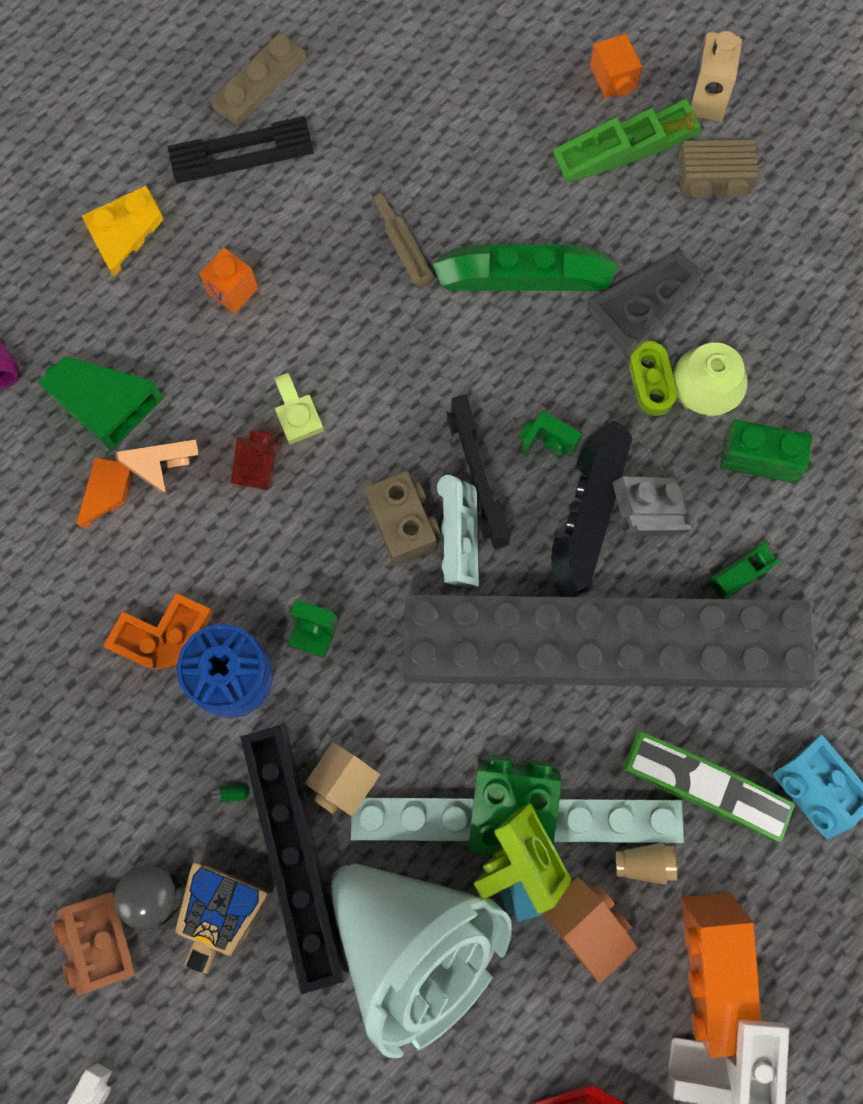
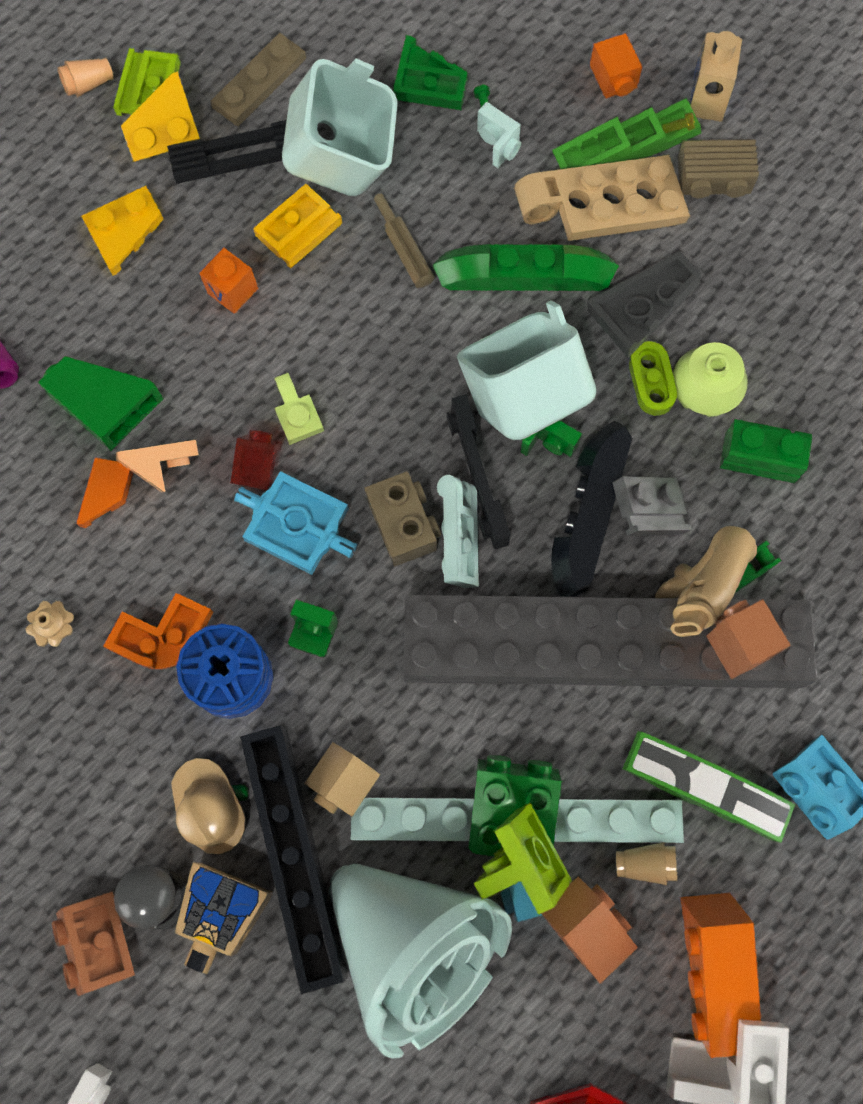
none -> tan plant [26,601,74,647]
none -> light nougat cone [58,58,114,97]
none -> lime plate [113,48,181,116]
none -> yellow wing [121,72,200,162]
none -> tan piece [171,758,245,854]
none -> medium azure plate [234,471,358,575]
none -> yellow plate [253,184,343,269]
none -> light aqua piece [282,58,397,196]
none -> green wing [393,35,468,110]
none -> light aqua piece [457,300,596,440]
none -> green piece [473,85,490,107]
none -> light aqua bracket [477,102,521,168]
none -> tan hinge [514,155,690,241]
none -> tan piece [655,526,757,637]
none -> nougat brick [706,599,791,680]

